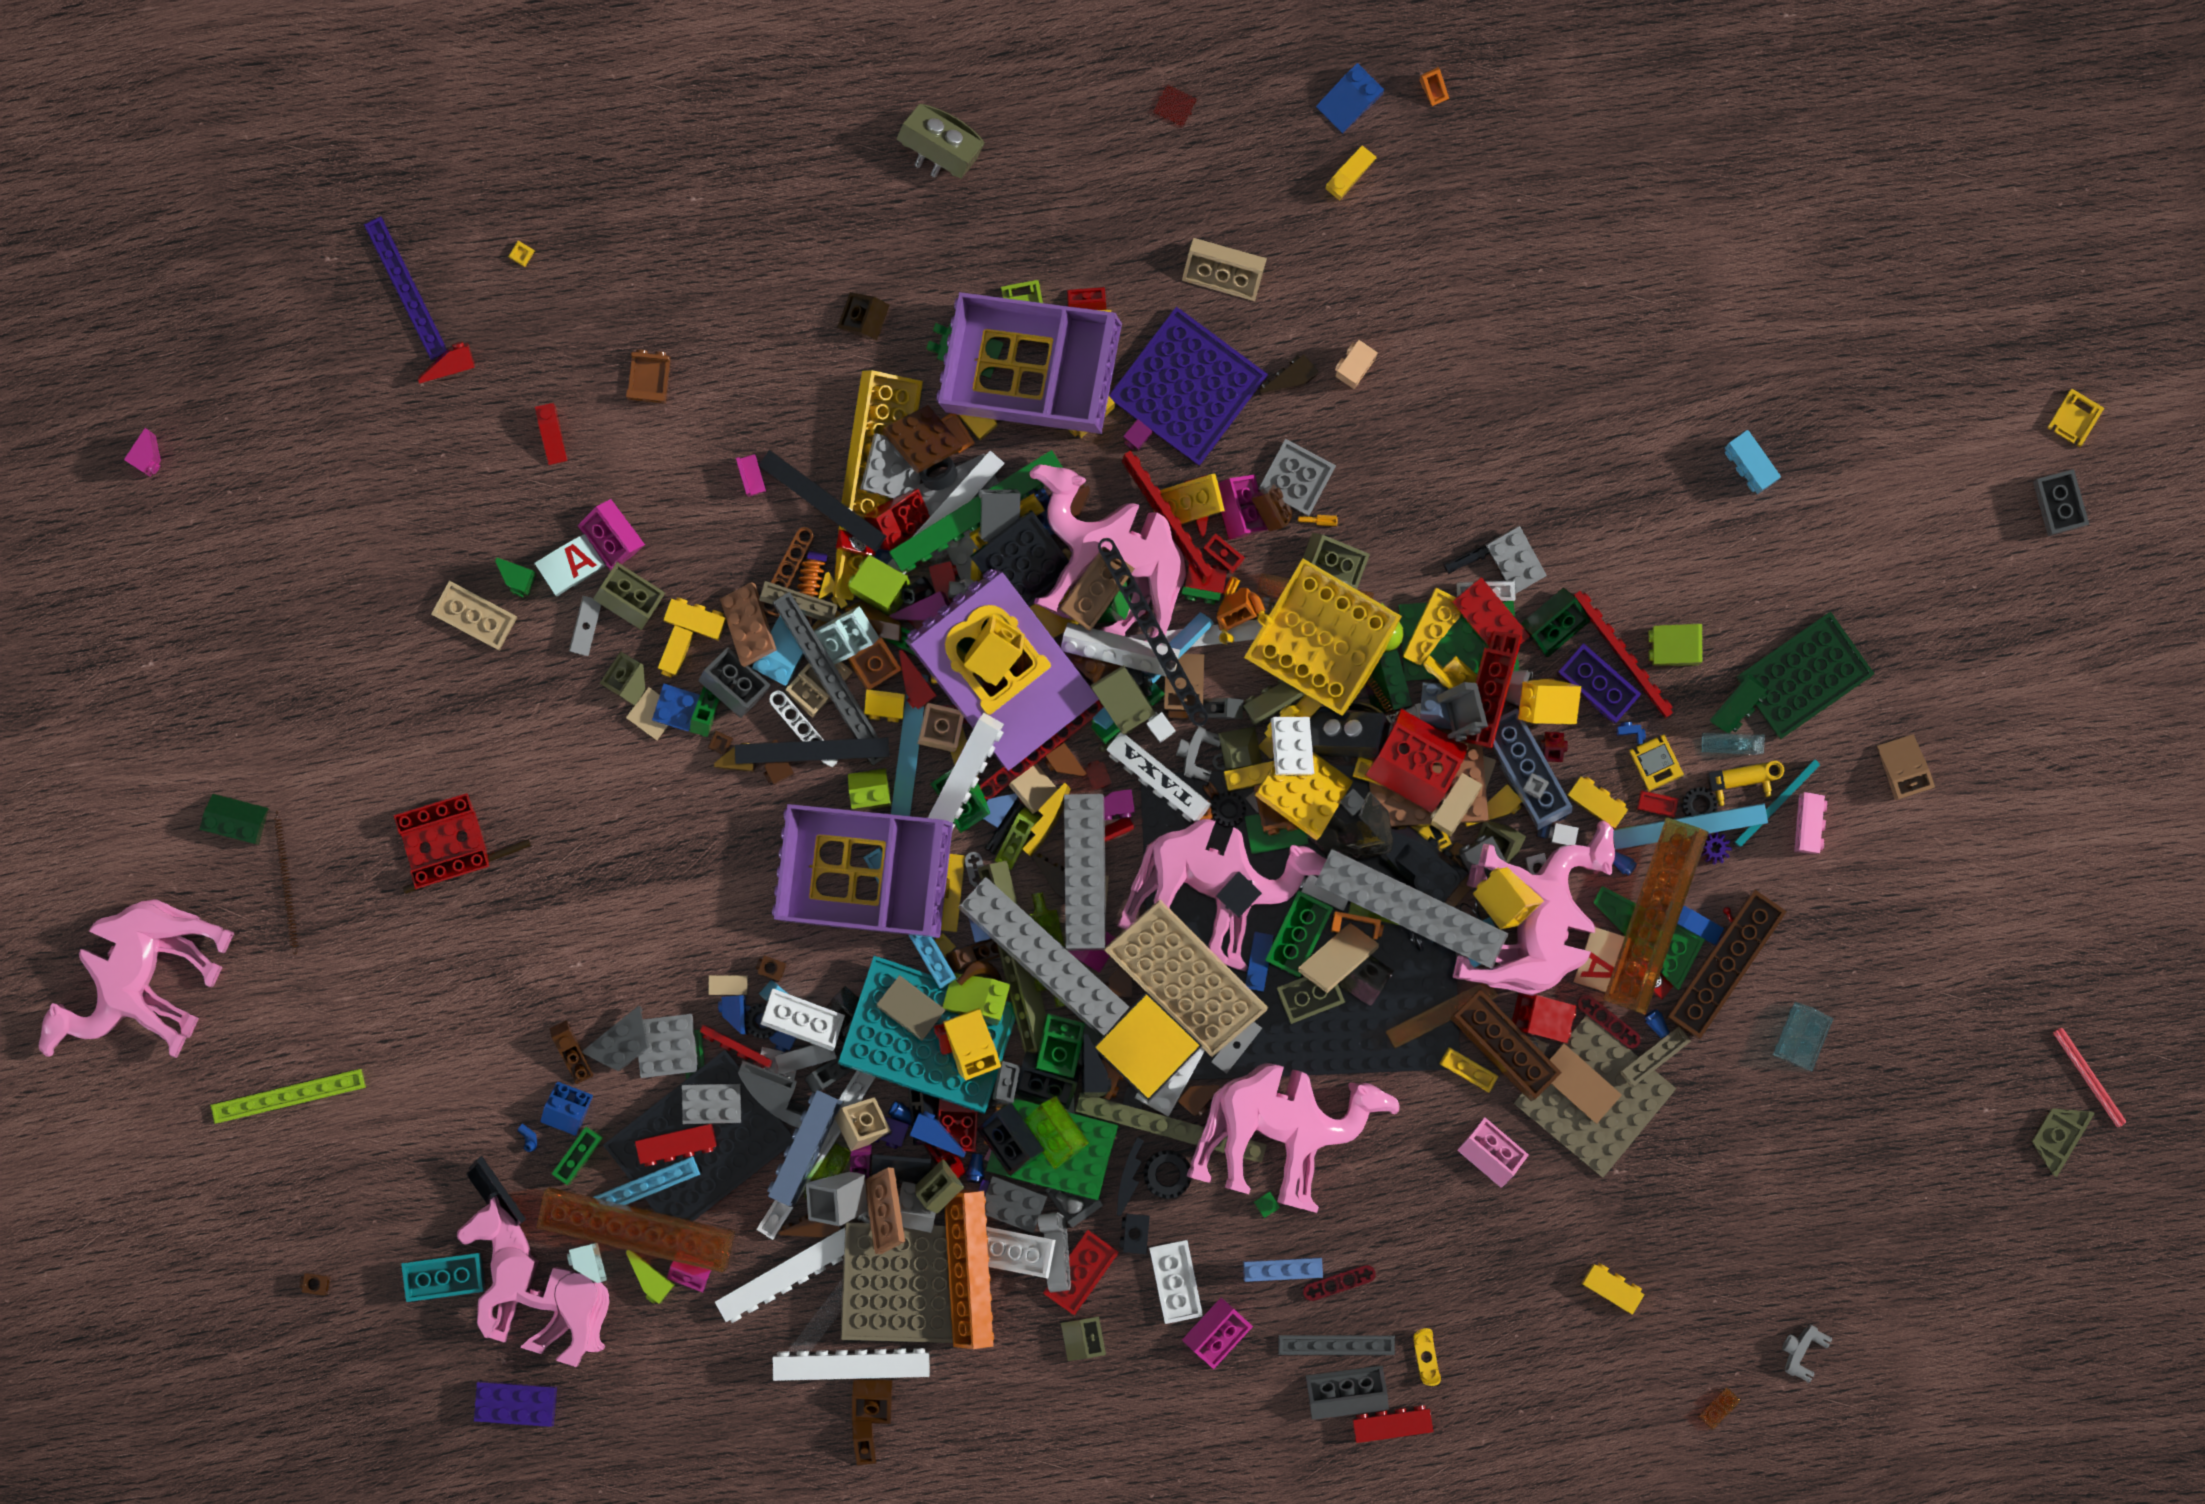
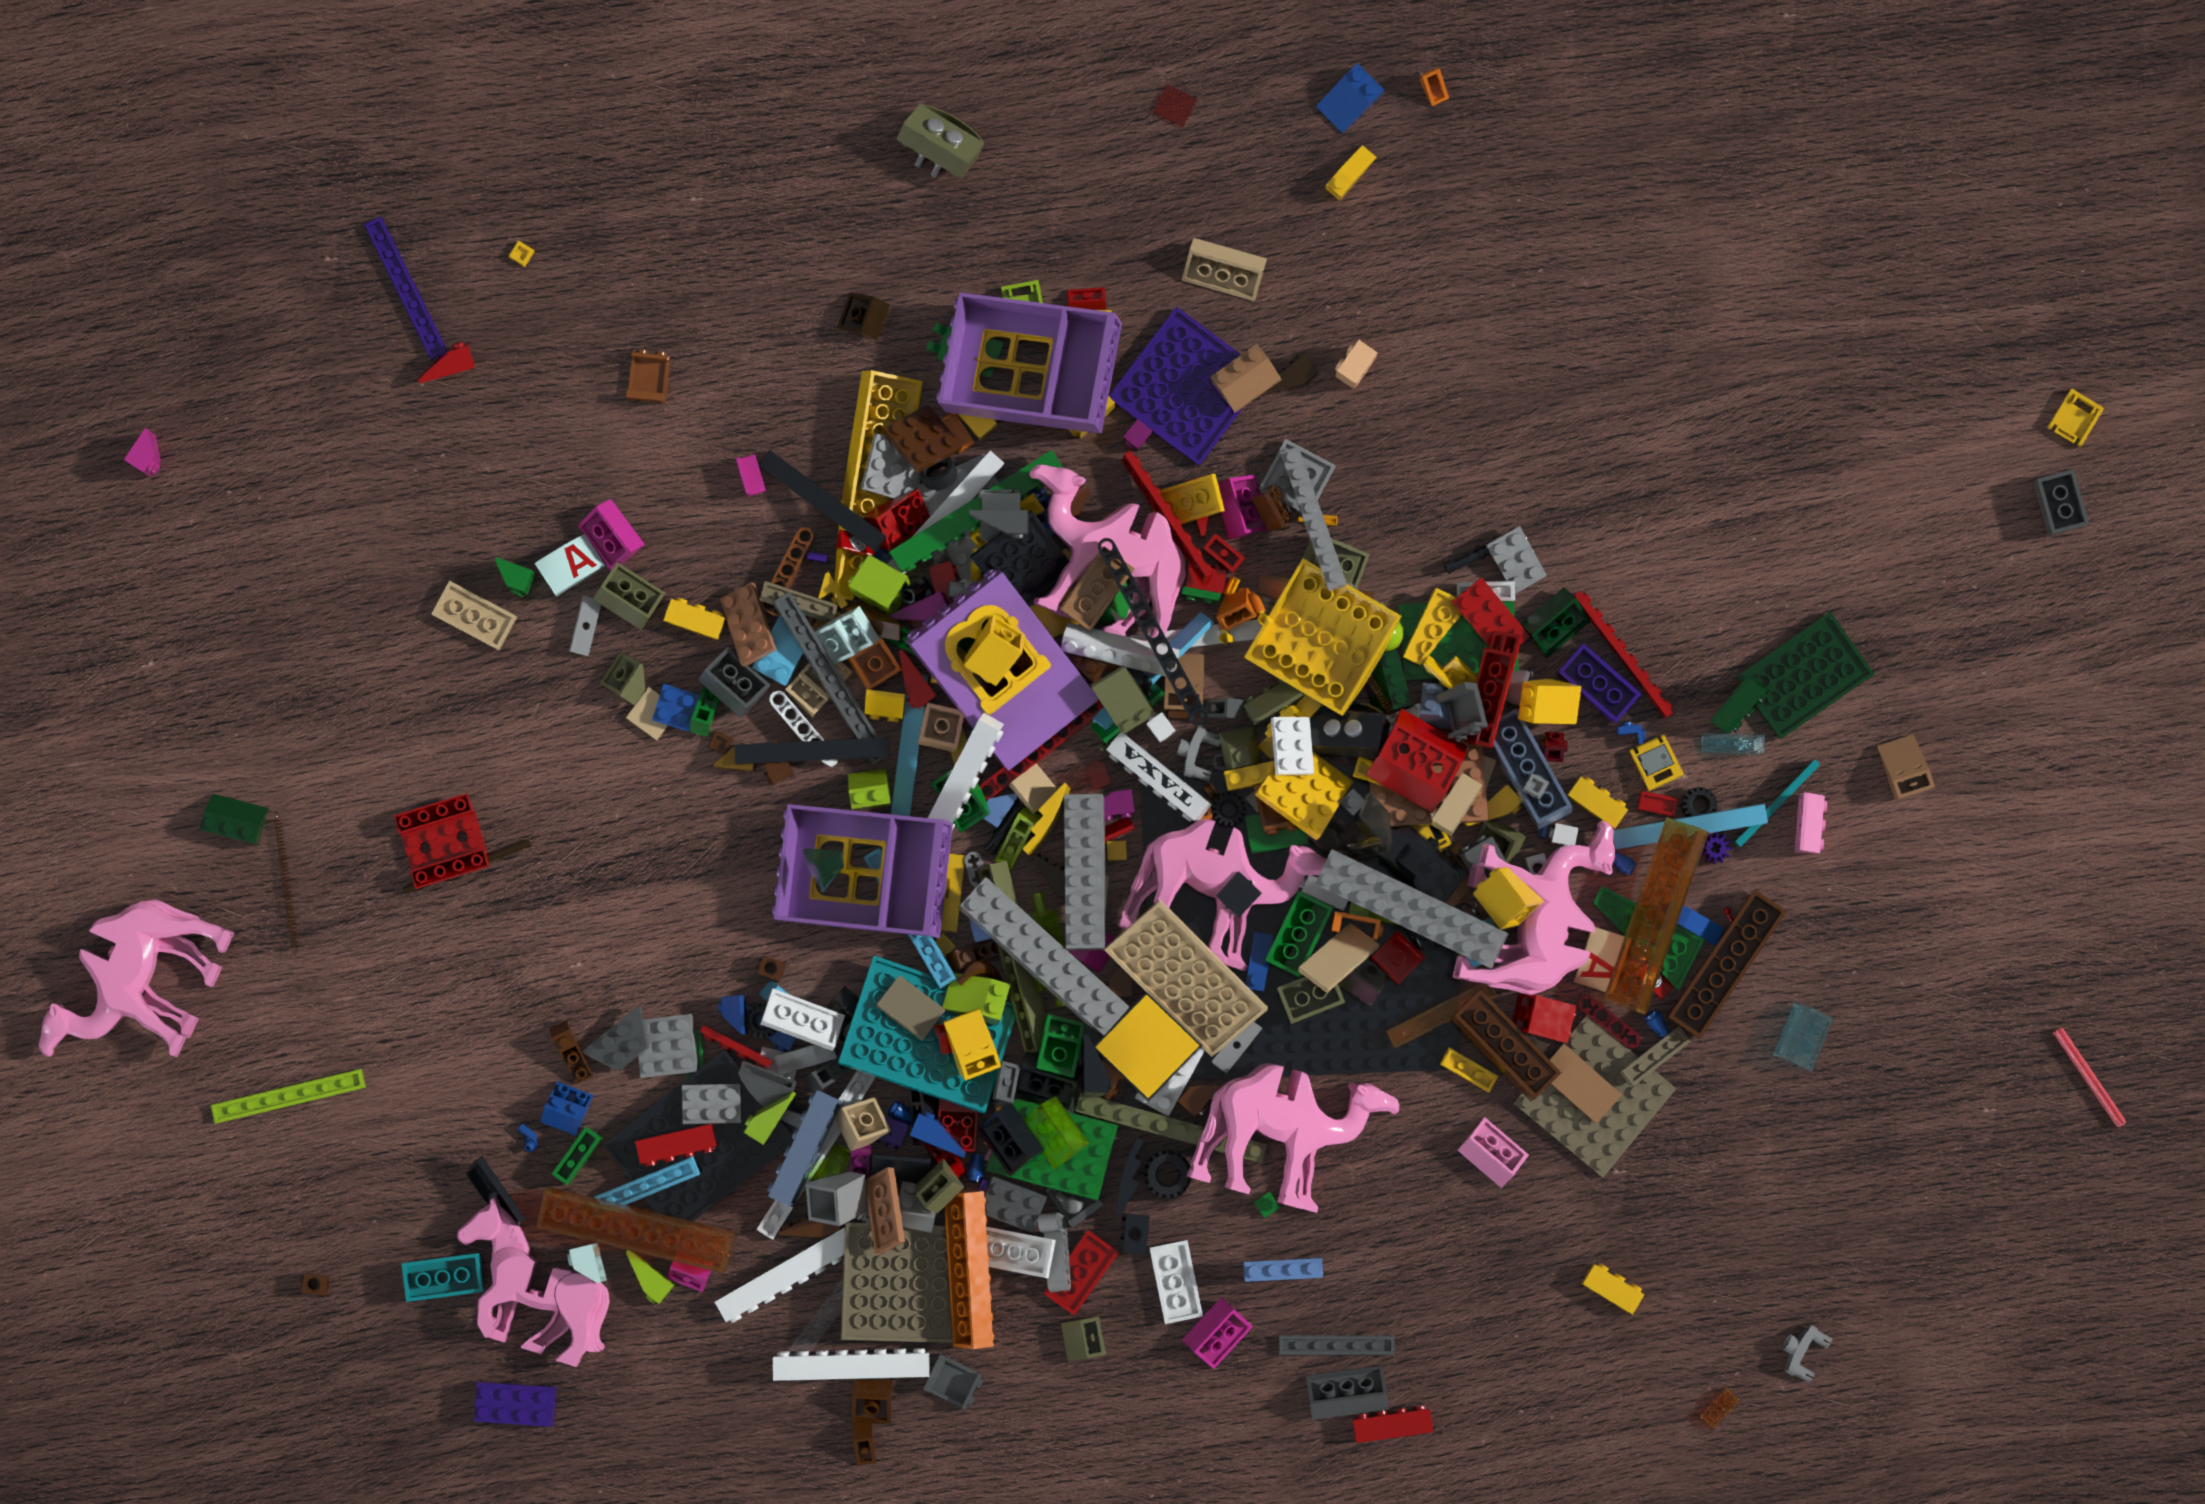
red slope [535,403,568,465] -> none
yellow brick [658,625,694,678] -> none
tan tile [709,976,748,995] -> none
orange piece [797,559,826,597] -> none
dark orange slope [1045,743,1087,777] -> none
dark red beam [1303,1265,1376,1301] -> none
yellow piece [1414,1328,1441,1386] -> none
lime slope [1648,624,1702,666] -> none
yellow piece [1707,761,1784,806] -> none
medium azure brick [1725,430,1781,495] -> none
olive wing [2031,1108,2095,1177] -> none
none -> lime slope [744,1092,796,1145]
none -> clear green slope [803,848,844,893]
none -> dark grey panel [923,1354,984,1410]
none -> dark grey slope [969,510,1028,539]
none -> yellow tile [1107,841,1127,861]
none -> medium nougat slope [1211,344,1281,413]
none -> light grey plate [1280,447,1347,591]
none -> red plate [1370,930,1425,985]

